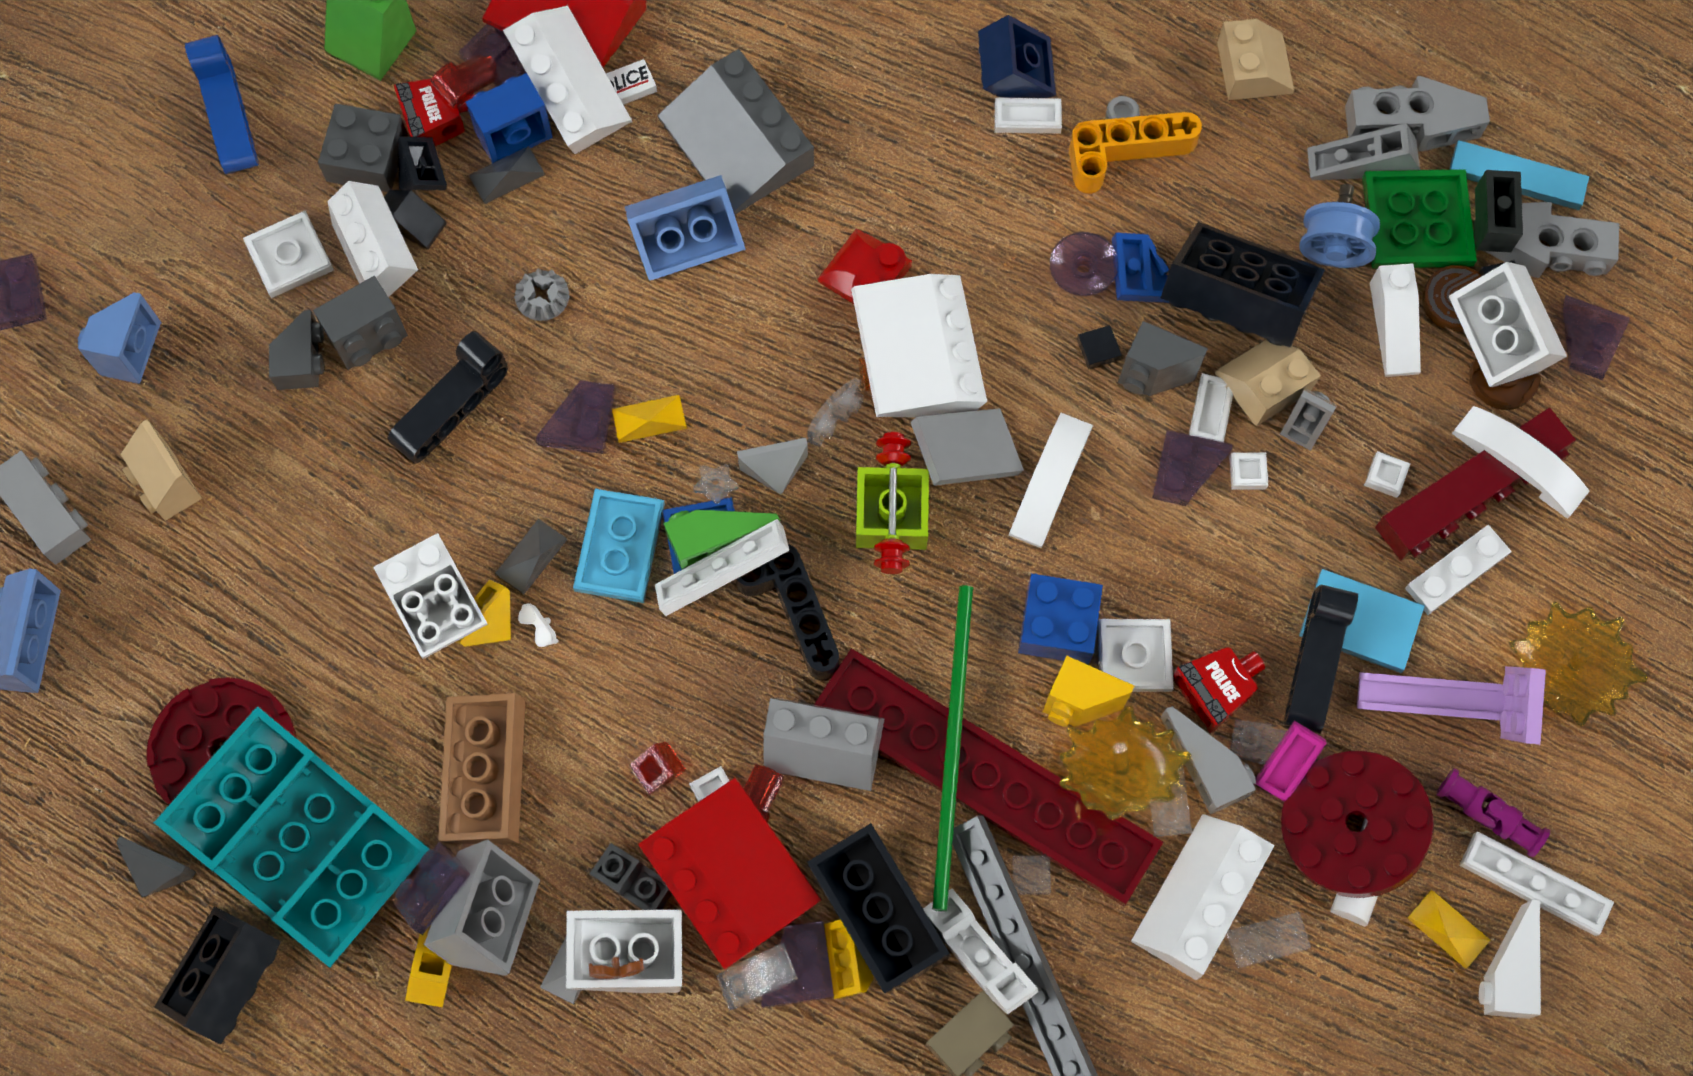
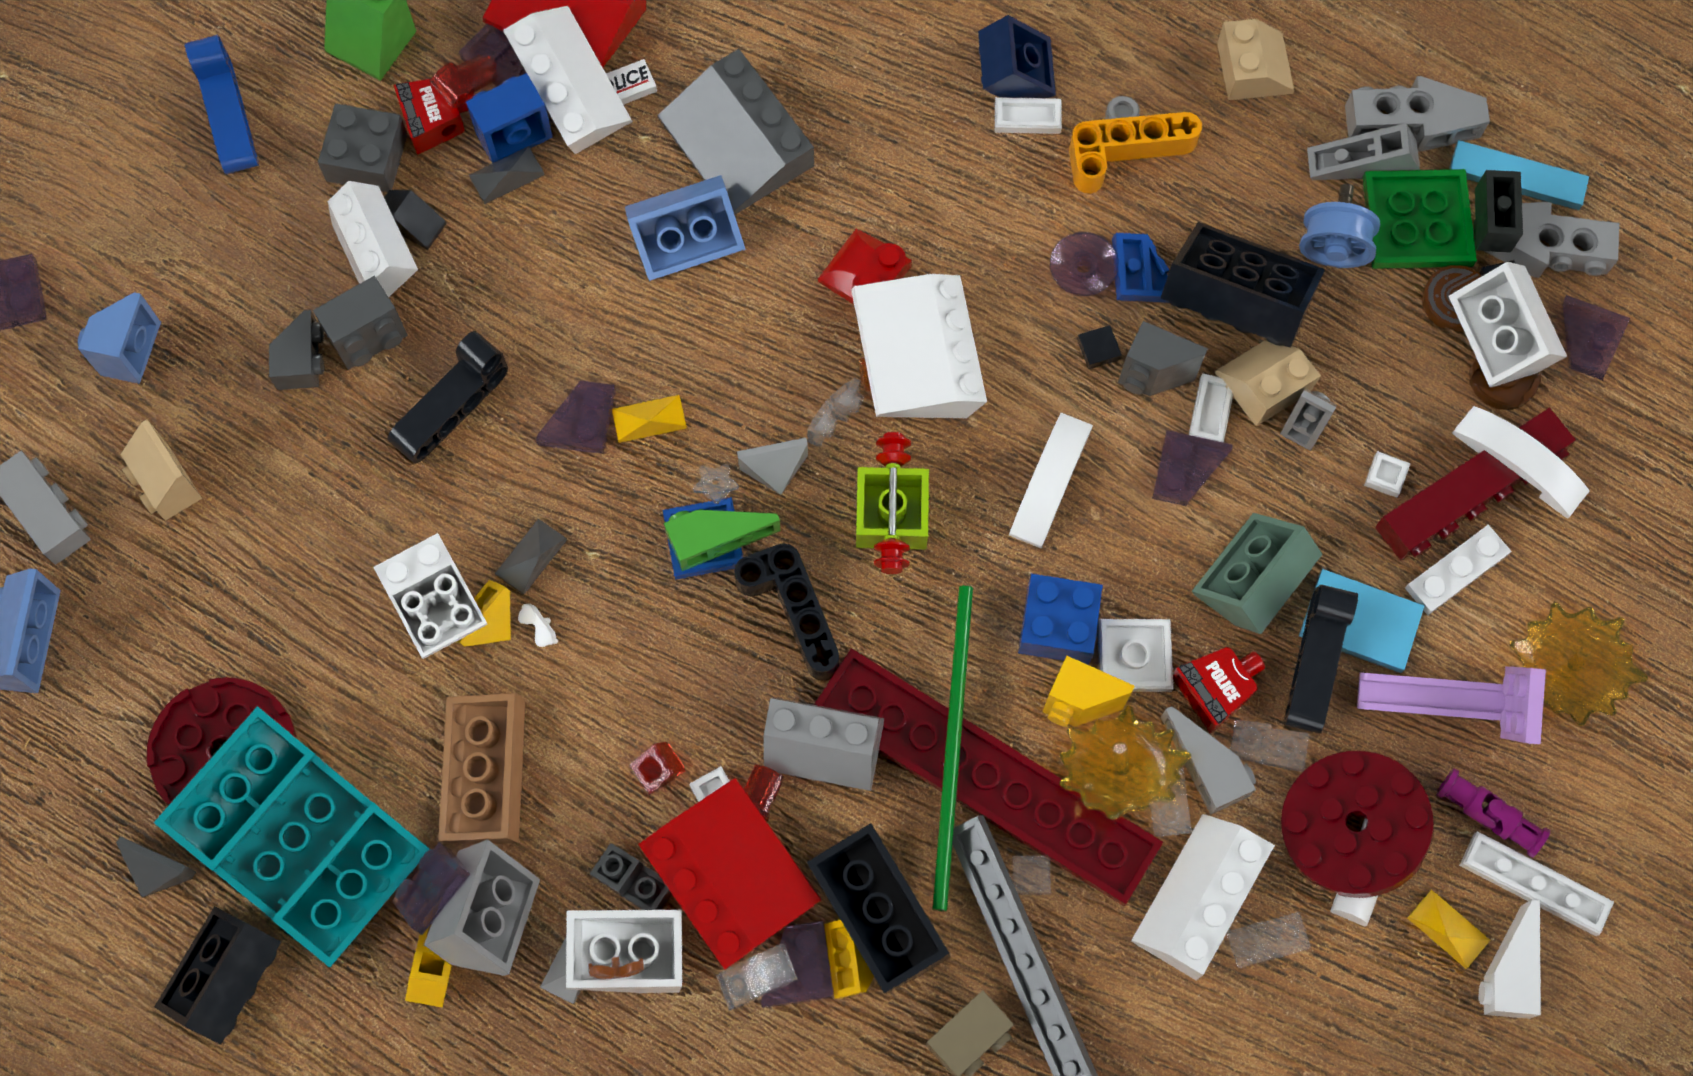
white tile [243,211,334,298] -> none
black slope [398,137,447,190] -> none
light grey gear [514,268,569,321] -> none
medium azure tile [573,489,665,603] -> none
white tile [655,519,789,616] -> none
light grey tile [910,408,1024,486] -> none
white slope [923,888,1039,1014] -> none
white tile [1229,452,1268,490] -> none
dark pink tile [1255,721,1327,801] -> none
white slope [1370,264,1421,377] -> none
none -> sand green slope [1192,513,1323,634]

